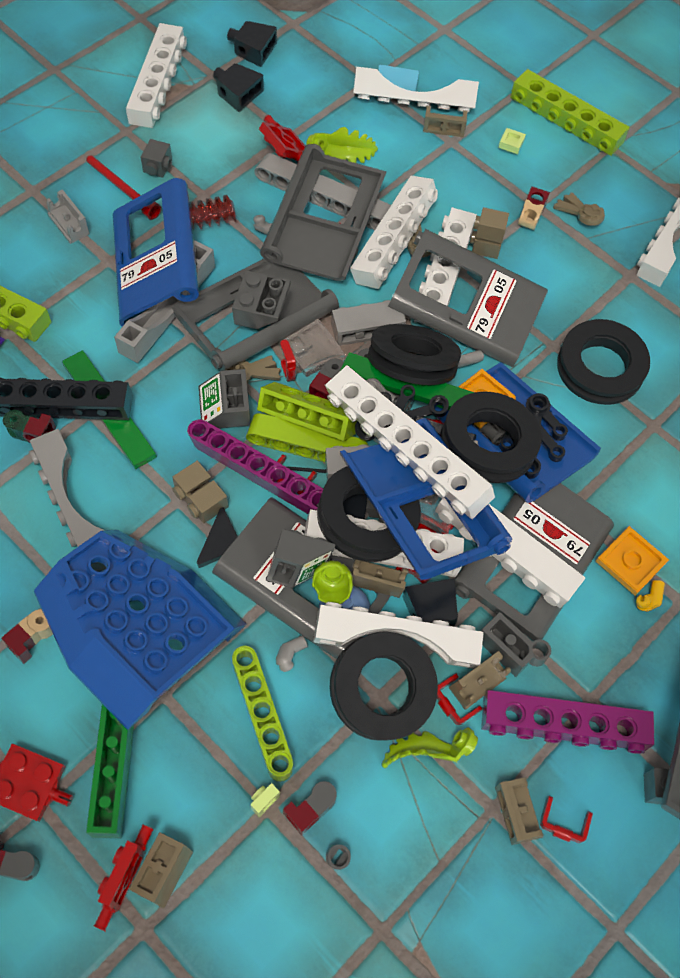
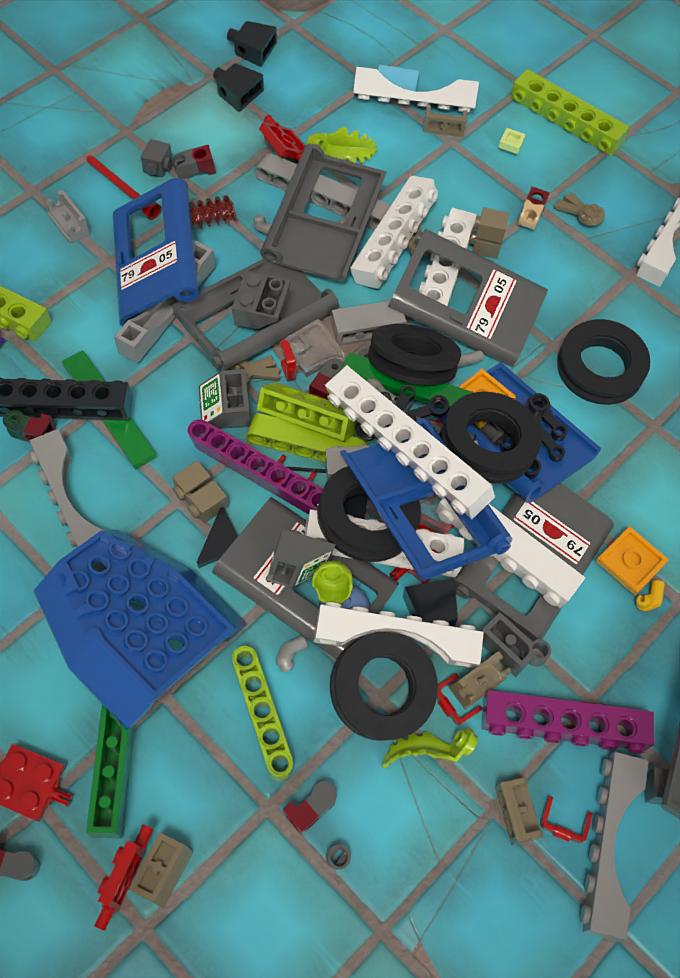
leg [1,609,53,664] -> none
white brick [126,23,187,128] -> none
yellowish green plate [250,783,280,818] -> none
dark tan hinge [351,559,408,598] -> none
none -> leg [173,144,216,179]
none -> light grey arch [580,752,649,942]

